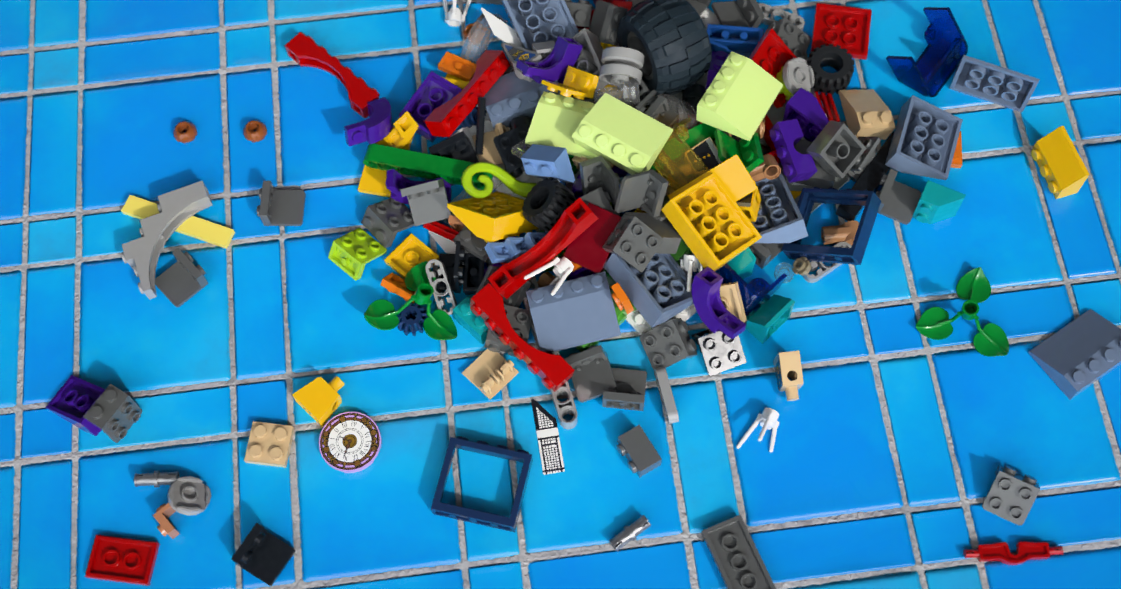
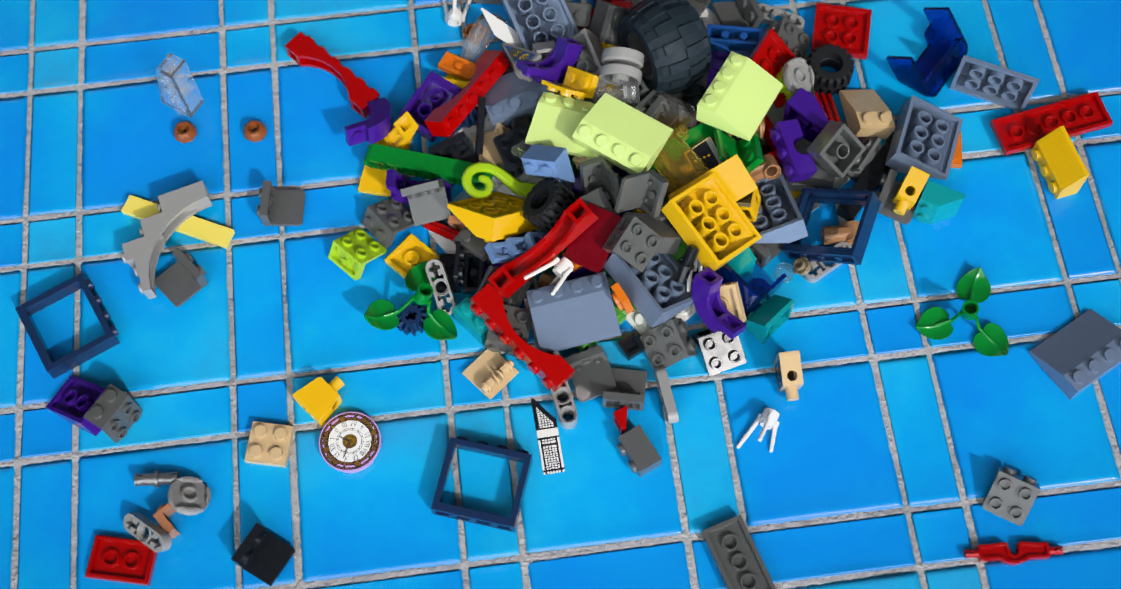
orange plate [381,273,415,304] -> none
flat silver pin [609,515,651,551] -> none
none -> dark blue window [15,274,120,379]
none -> light grey beam [123,512,172,552]
none -> clear wedge [155,53,204,118]
none -> red slope [613,406,628,435]
none -> black plate [617,332,645,361]
none -> black axle [674,245,699,285]
none -> yellow torso [893,166,930,216]
none -> red plate [990,91,1113,156]

